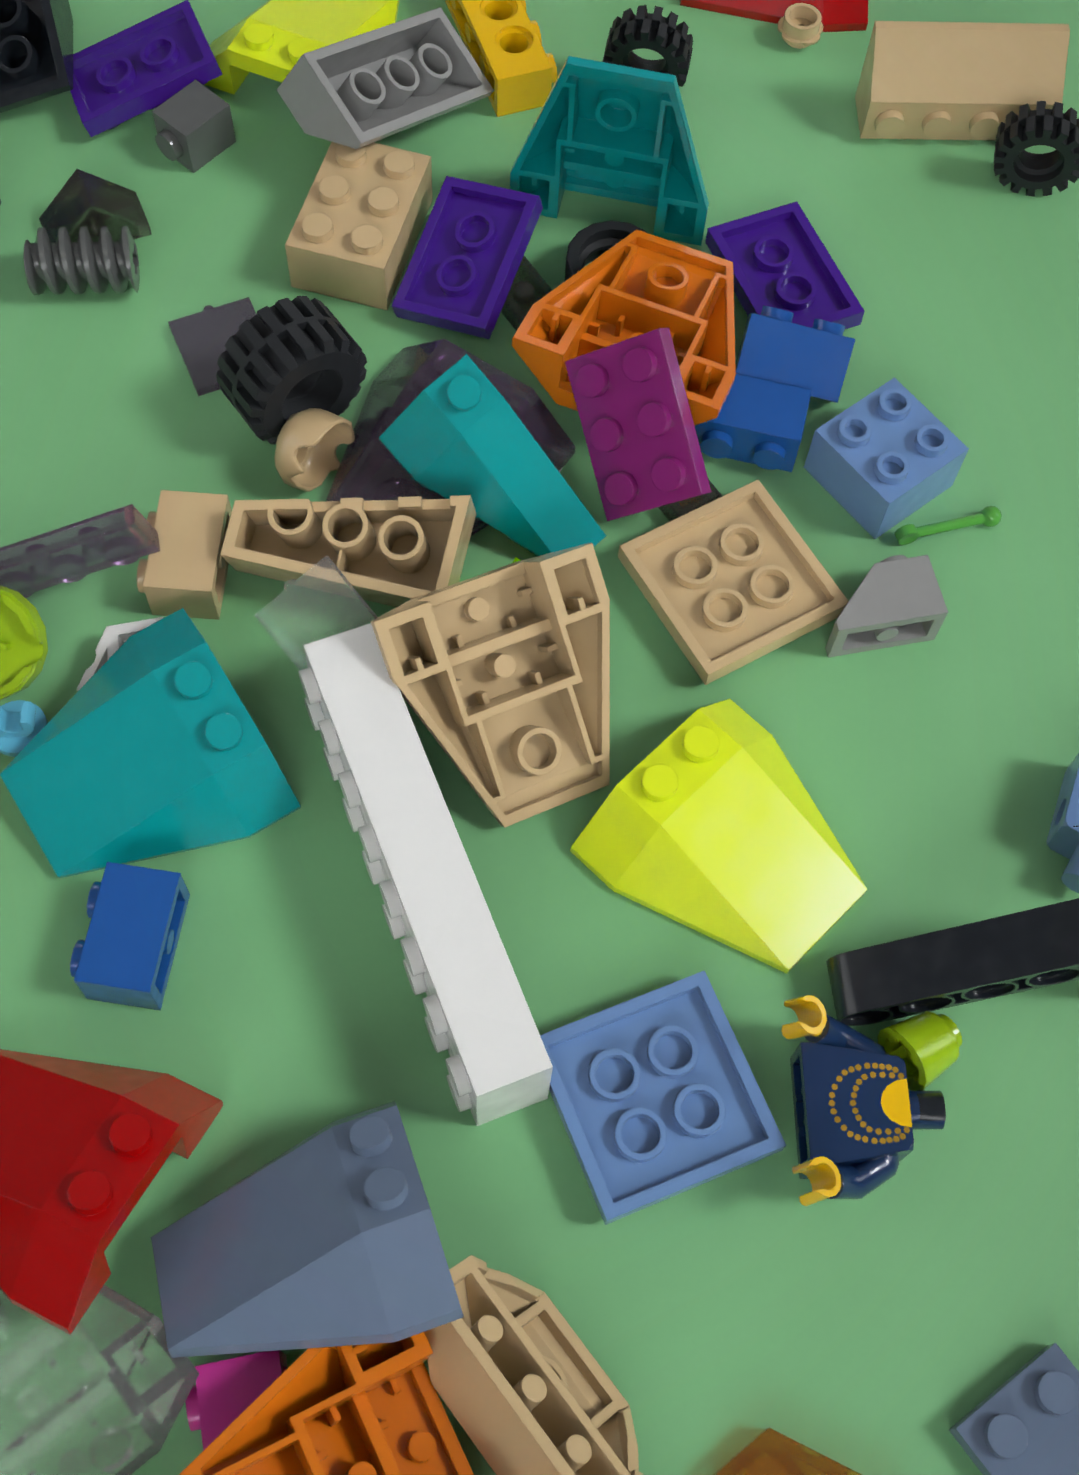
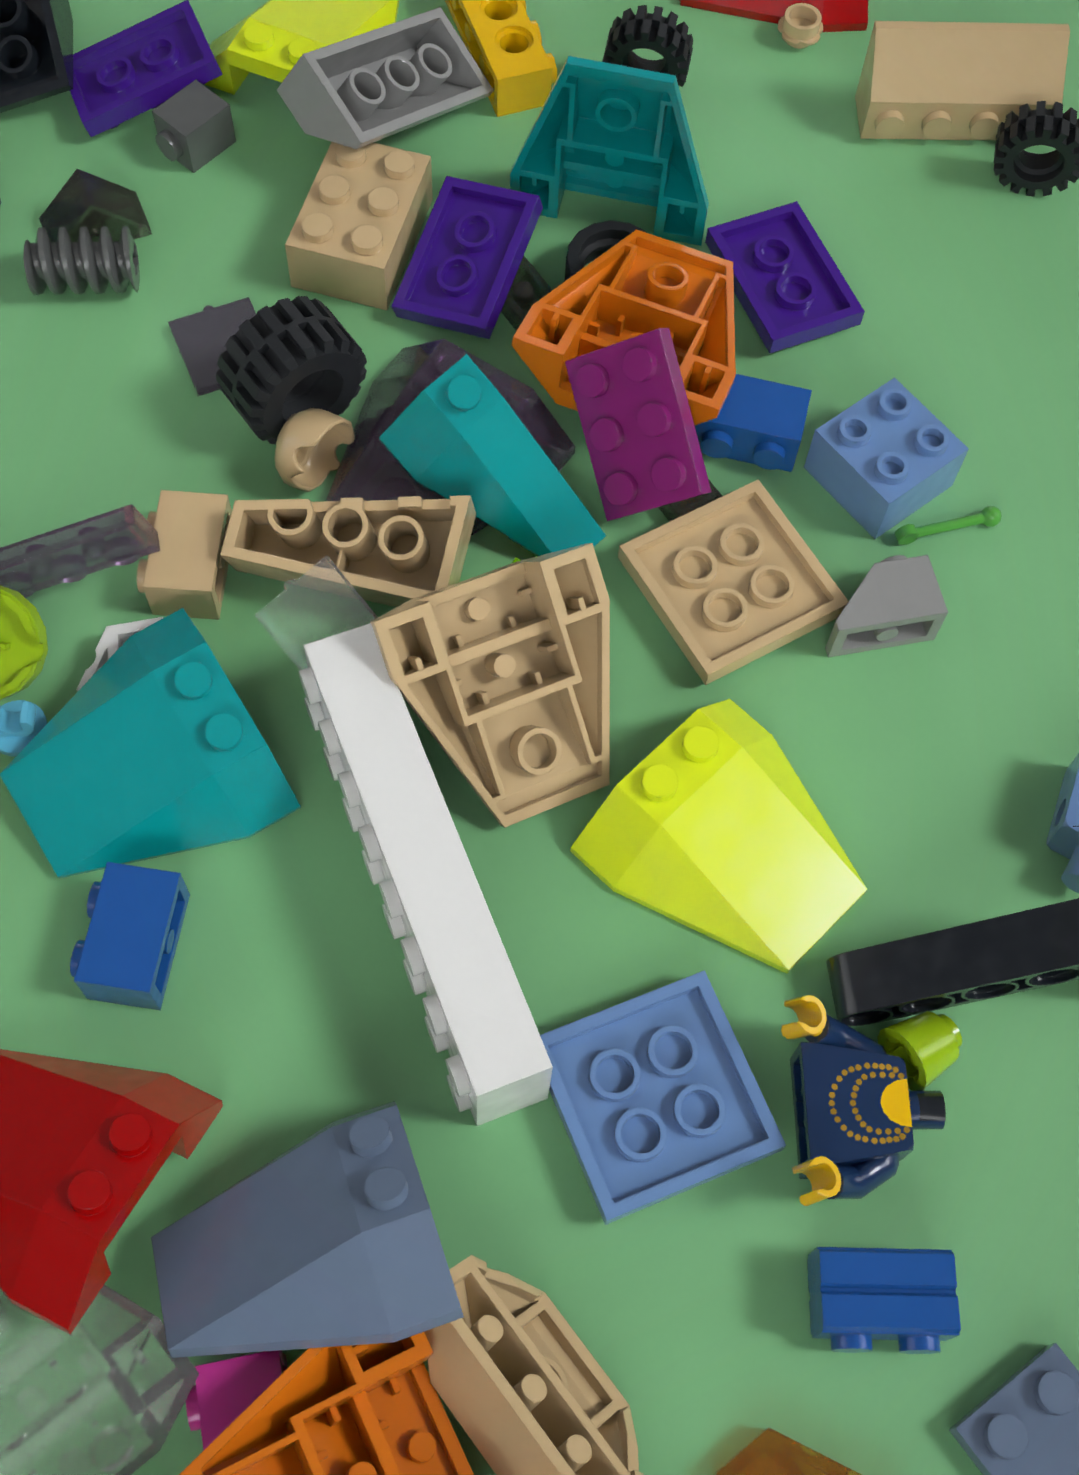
blue brick [736,305,856,403] -> none
none -> blue brick [807,1247,961,1354]

